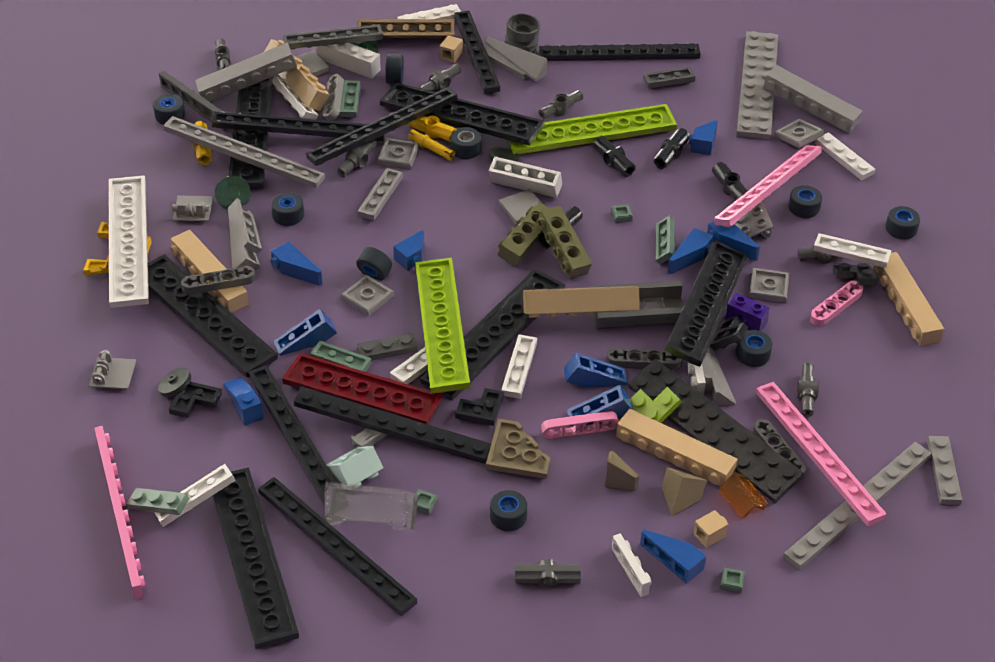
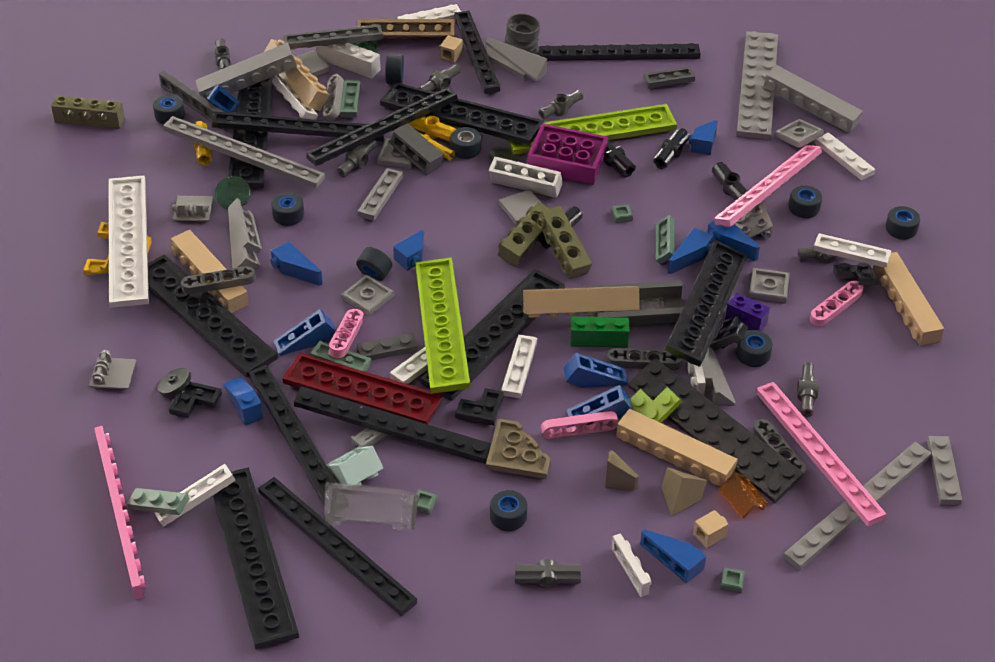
none -> olive brick [51,96,125,129]
none -> blue slope [207,85,239,113]
none -> bright pink beam [329,309,363,358]
none -> dark grey brick [390,124,444,175]
none -> magenta slope [527,123,609,185]
none -> green brick [570,317,630,347]

